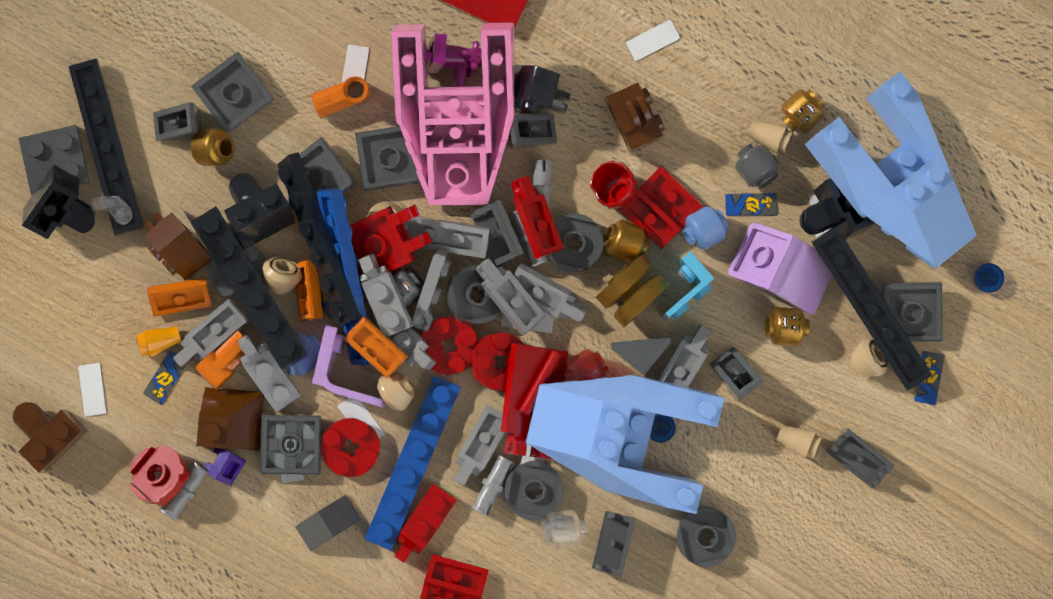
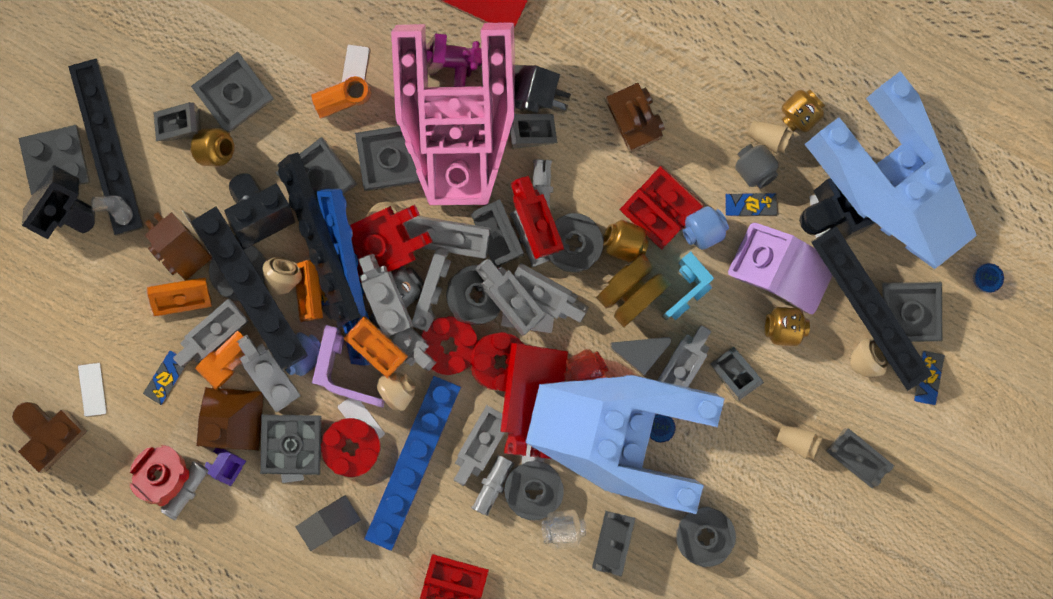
light orange cone [136,326,181,358] -> none
red hinge [394,484,457,563] -> none
red piece [519,351,562,416] -> none
red hair [590,160,637,209] -> none
white sticker [626,20,680,61] -> none

